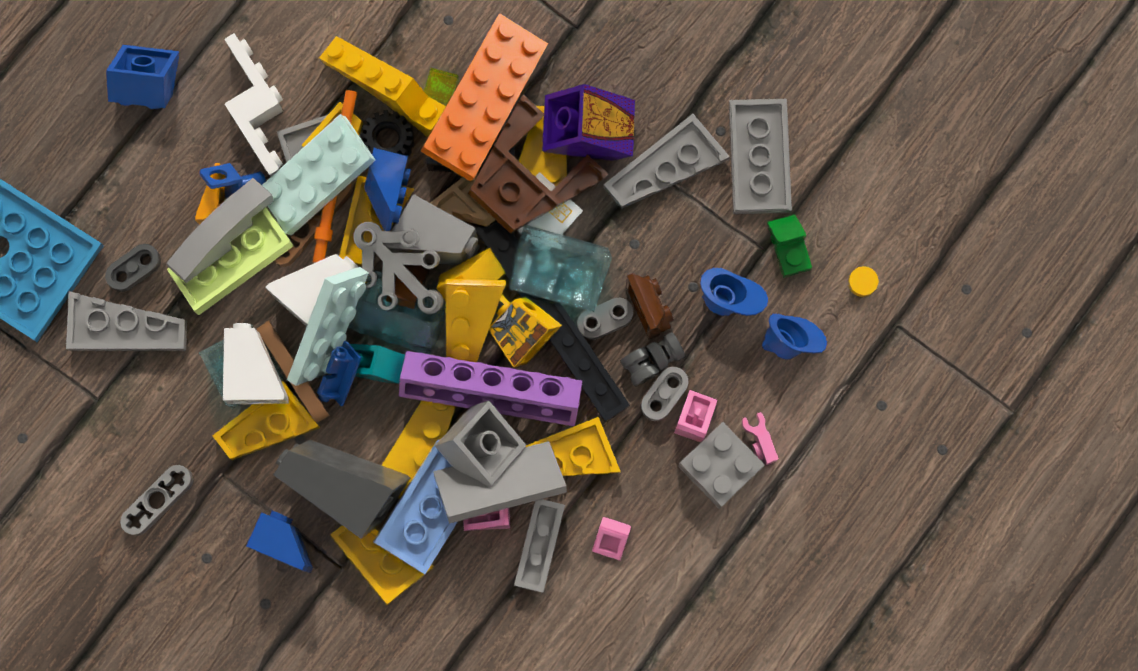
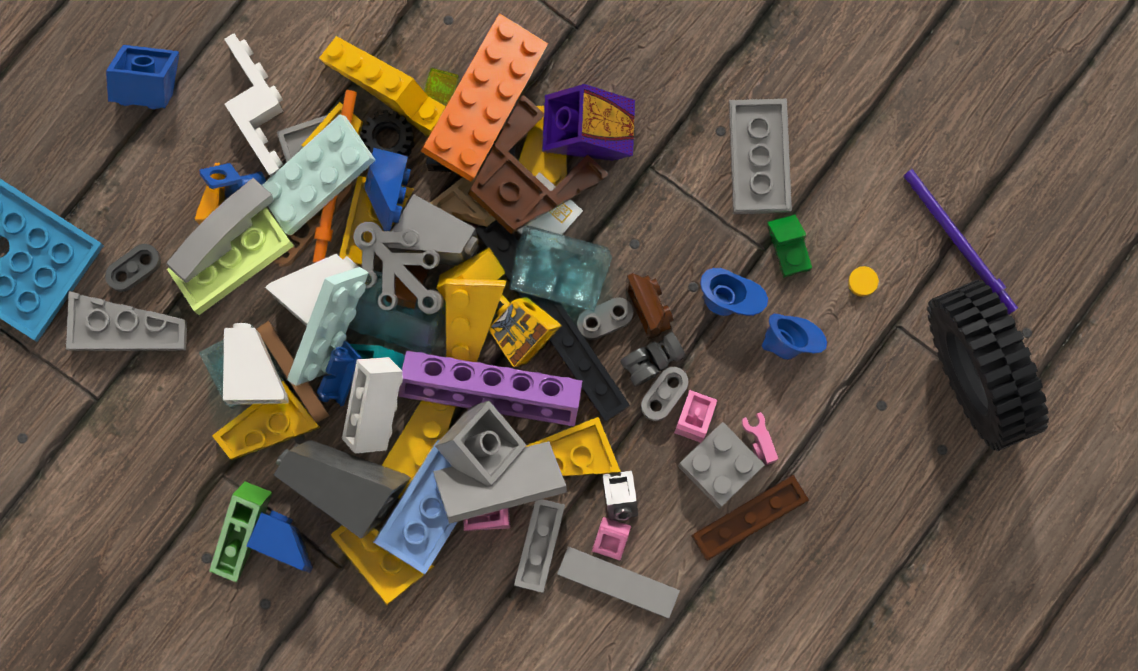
light grey beam [120,465,194,536] -> none
light grey wing [603,114,730,209] -> none
none -> bright green slope [209,482,272,582]
none -> white brick [342,357,403,453]
none -> light grey tile [557,546,680,619]
none -> bracket [602,471,638,521]
none -> reddish brown tile [691,475,809,561]
none -> dark purple bar [903,169,1018,315]
none -> black tyre [927,280,1049,451]

